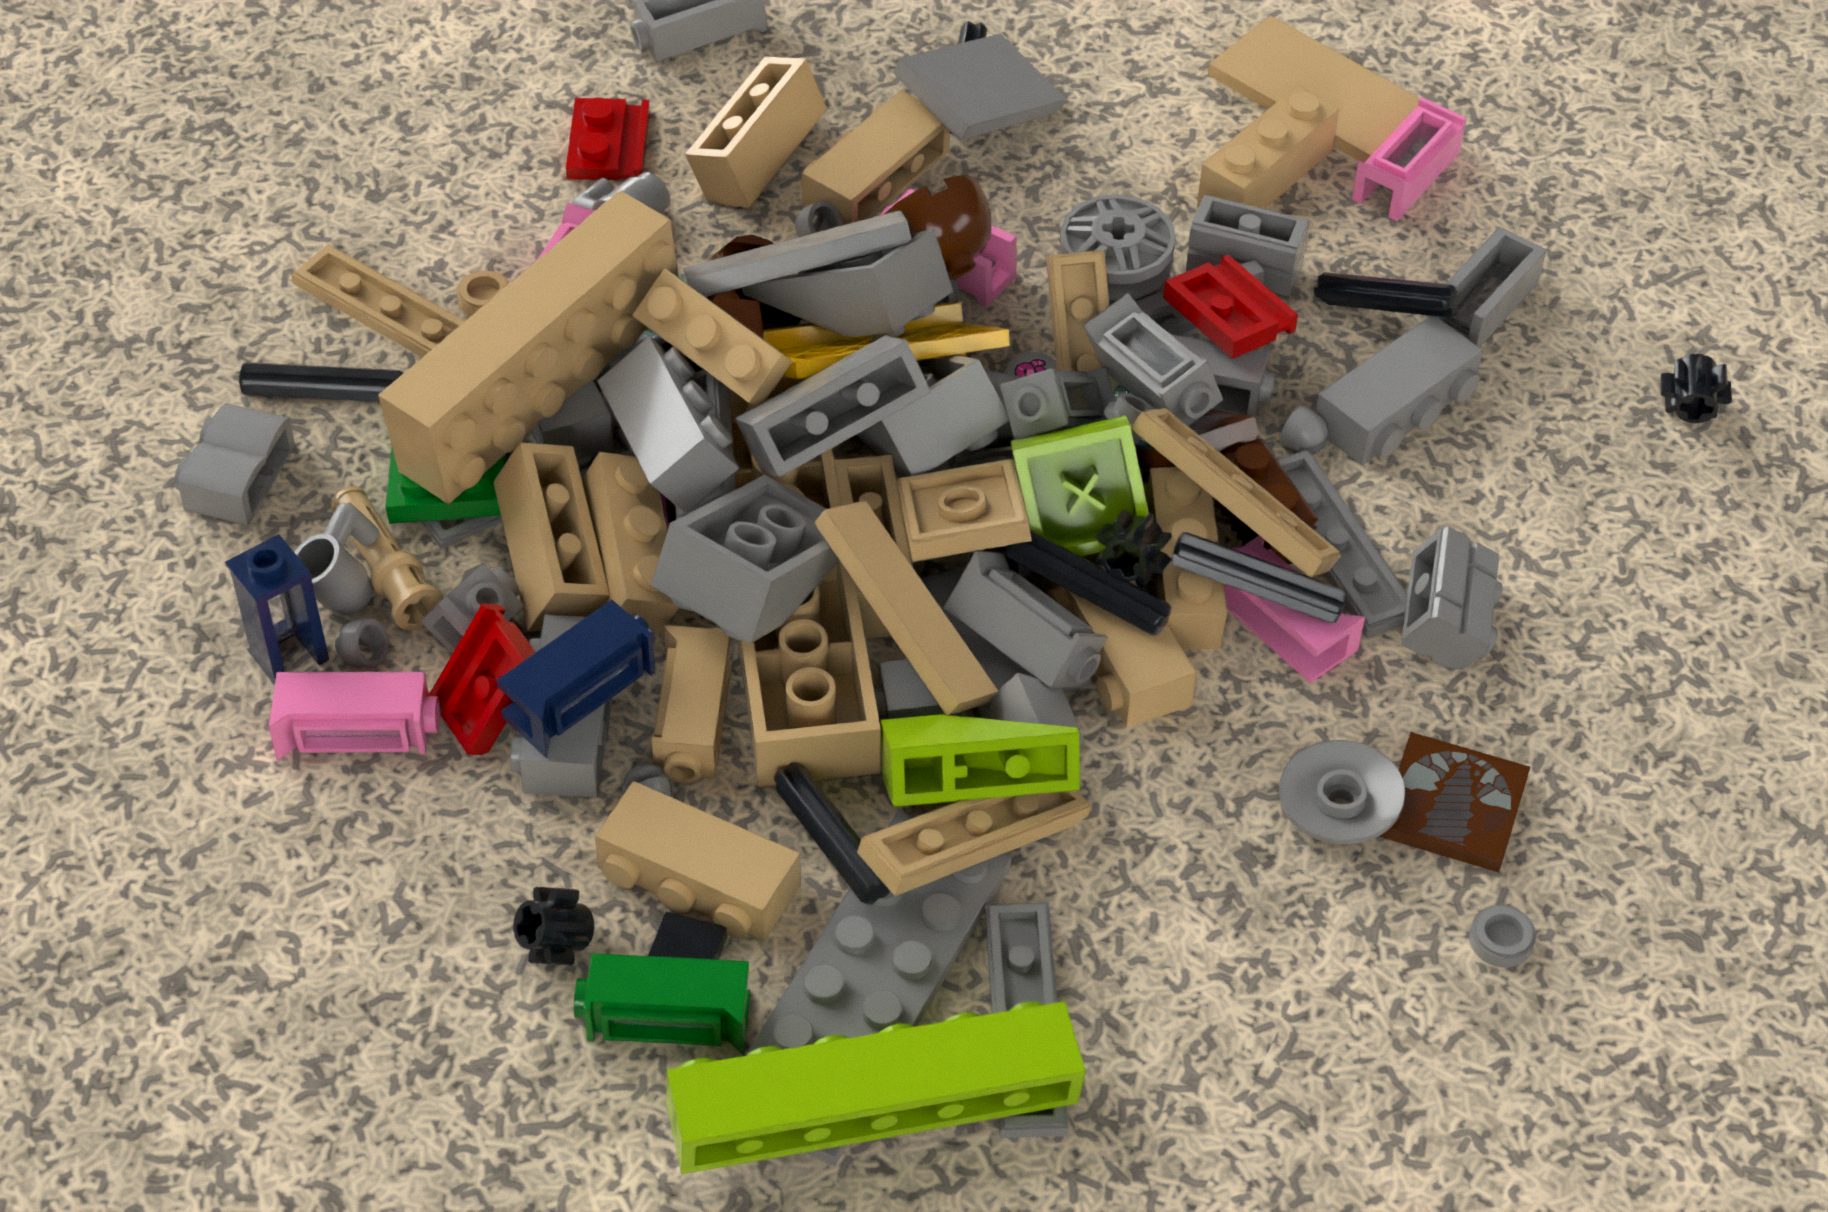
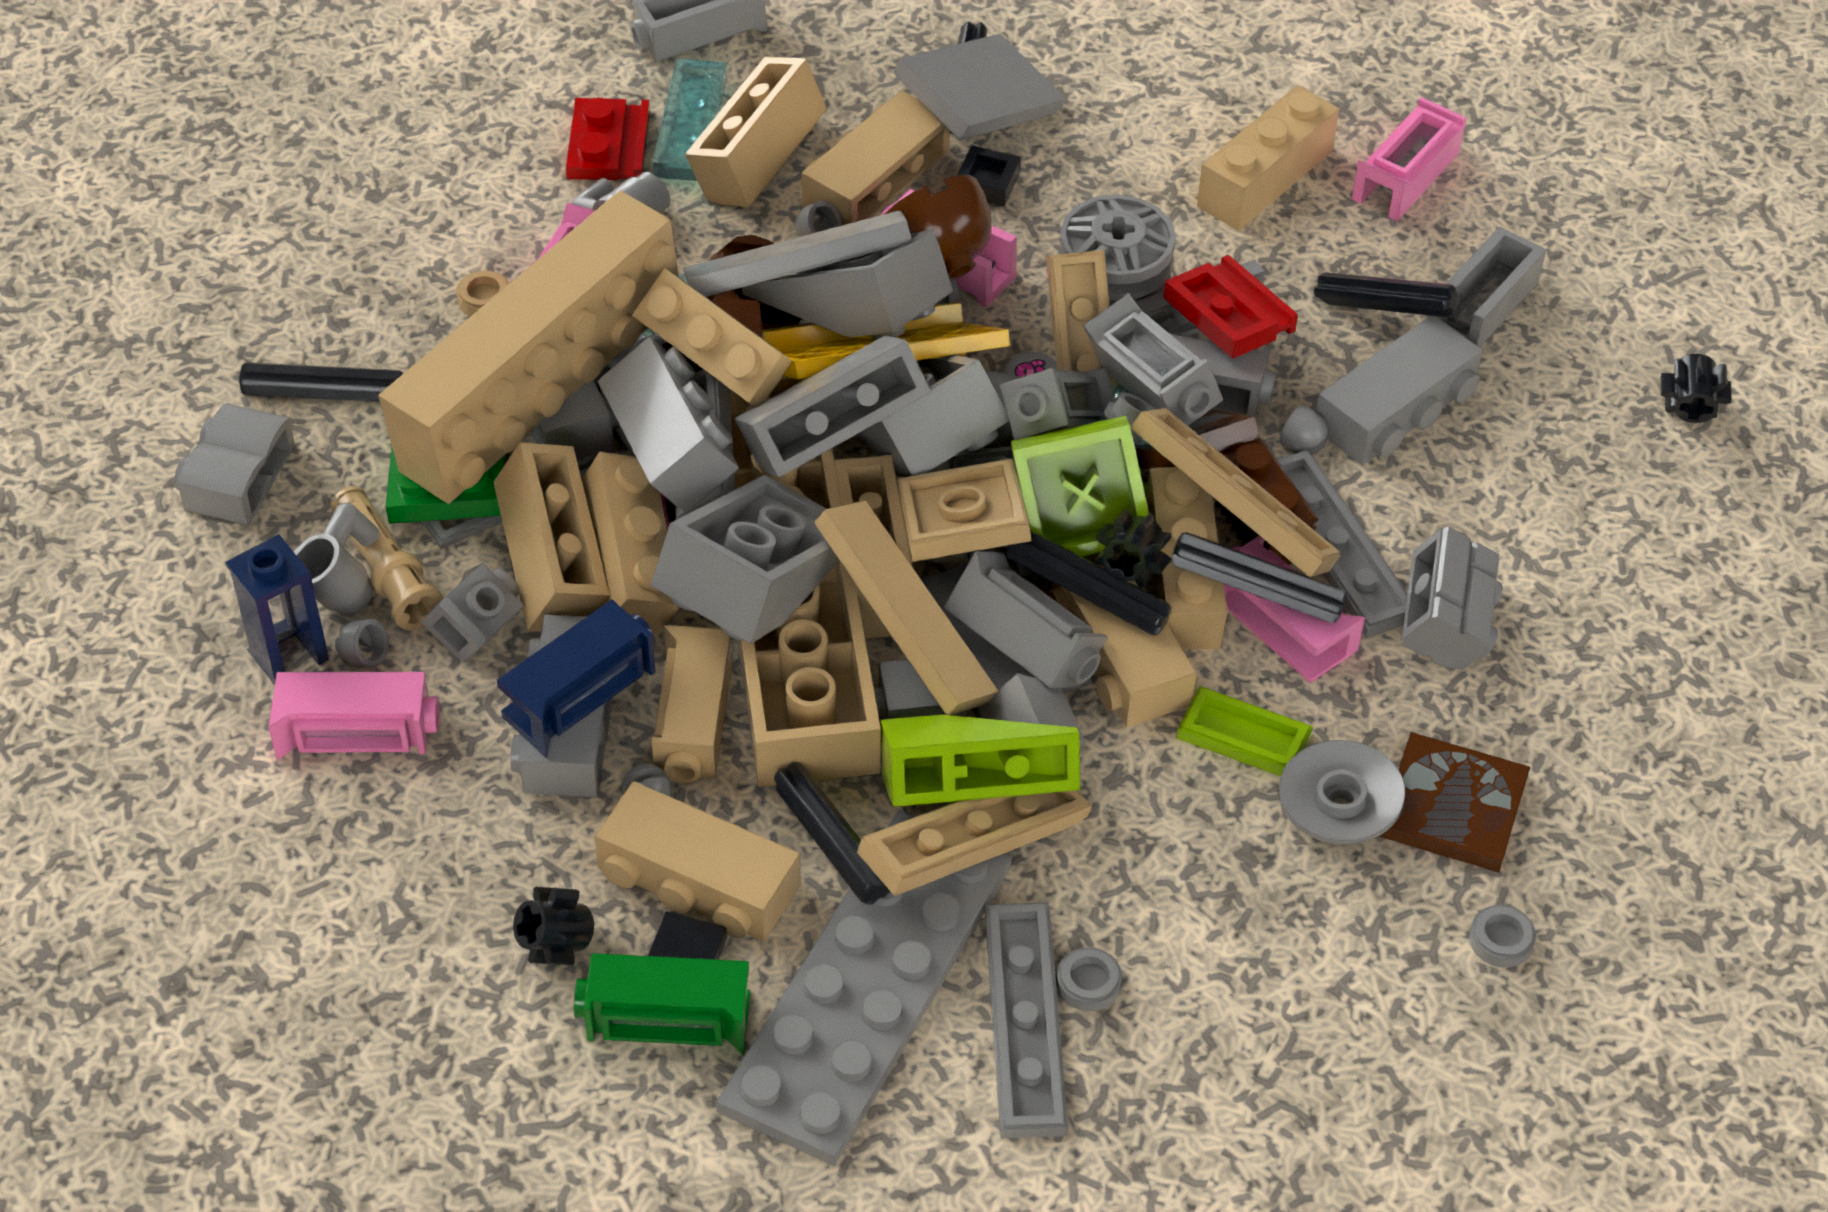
tan tile [291,244,465,357] -> none
red plate [429,603,536,755] -> none
lime brick [666,1001,1086,1175] -> none
light grey brick [1185,195,1310,297] -> none
tan tile [1208,15,1420,162] -> none
none -> clear light blue plate [653,58,727,181]
none -> black plate [957,145,1021,206]
none -> light grey tile [1056,948,1122,1011]
none -> lime tile [1176,686,1313,776]

